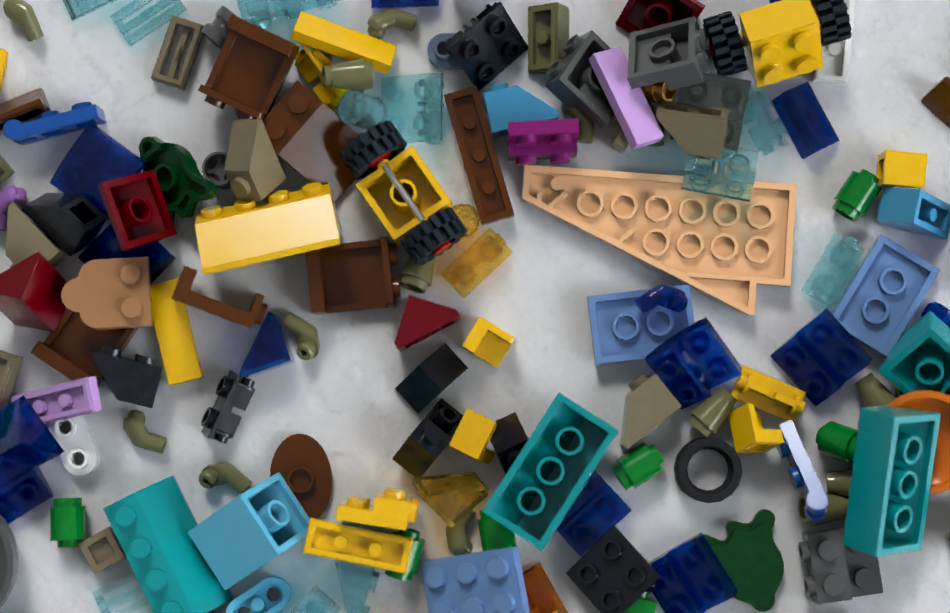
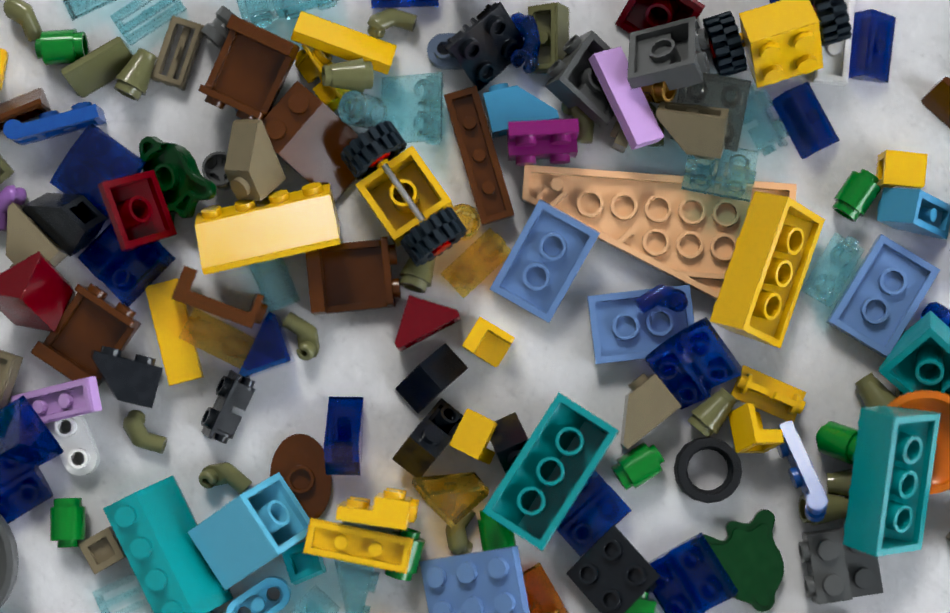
medium nougat plate [61,256,153,330] -> none
clear blue slope [770,308,873,407] -> none
none -> green brick [35,29,89,65]
none -> olive slope [61,37,133,98]
none -> olive cone [114,48,157,101]
none -> clear yellow hinge [179,307,255,369]
none -> clear light blue tile [249,257,300,313]
none -> teal plate [282,541,327,585]
none -> clear blue slope [324,397,364,475]
none -> medium blue plate [490,199,600,323]
none -> clear blue piece [510,12,541,74]
none -> yellow slope [710,191,825,348]
none -> clear blue slope [848,9,896,83]

